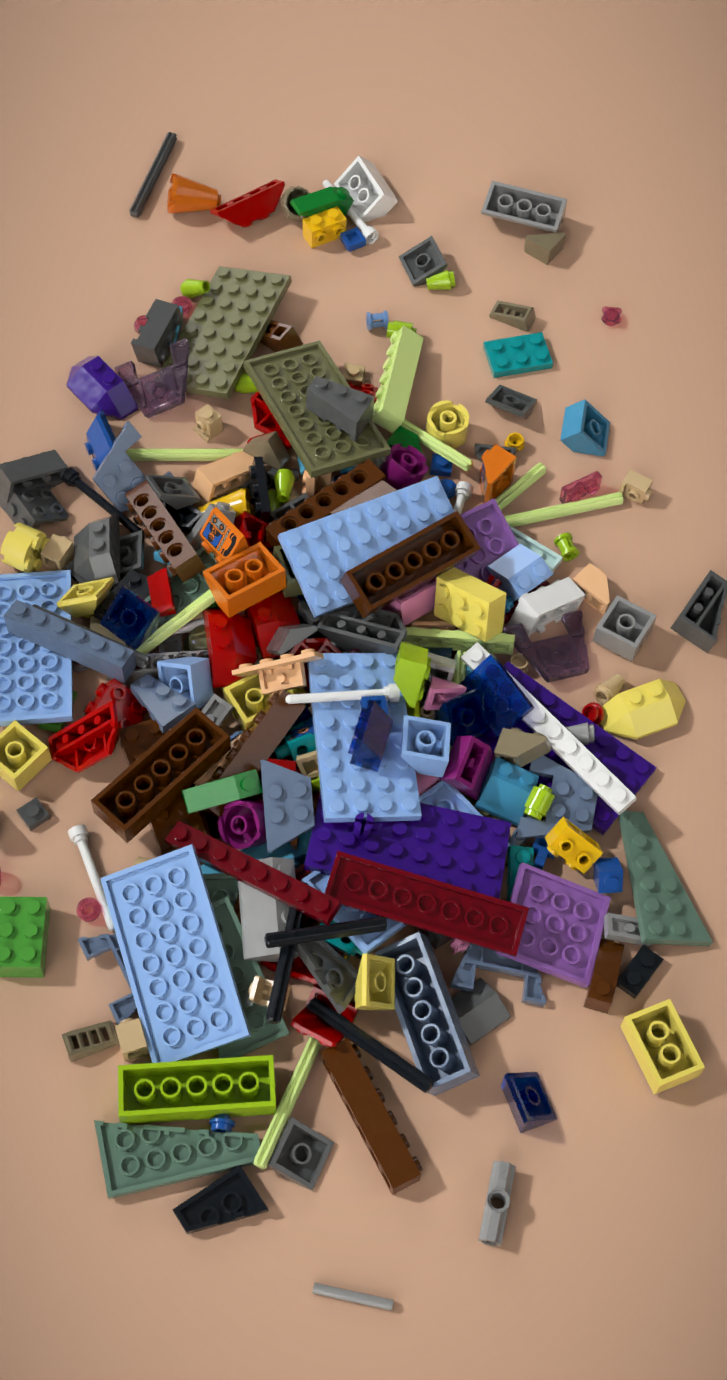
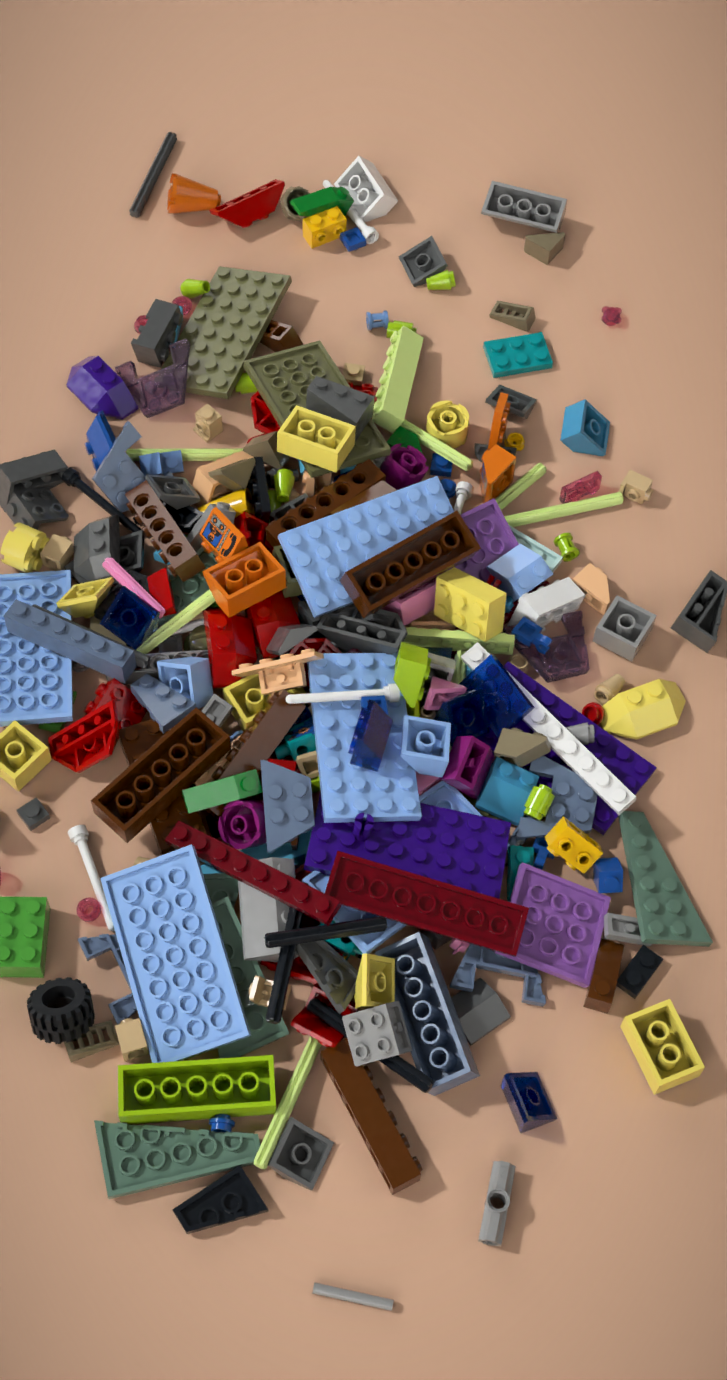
none -> black tyre [27,977,95,1044]
none -> bright pink axle [102,557,165,619]
none -> medium blue slope [139,450,184,477]
none -> dark tan slope [208,458,255,491]
none -> light yellow brick [277,405,356,473]
none -> light grey bracket [342,1001,413,1066]
none -> orange plate [488,392,511,449]
none -> blue plate [511,617,553,654]

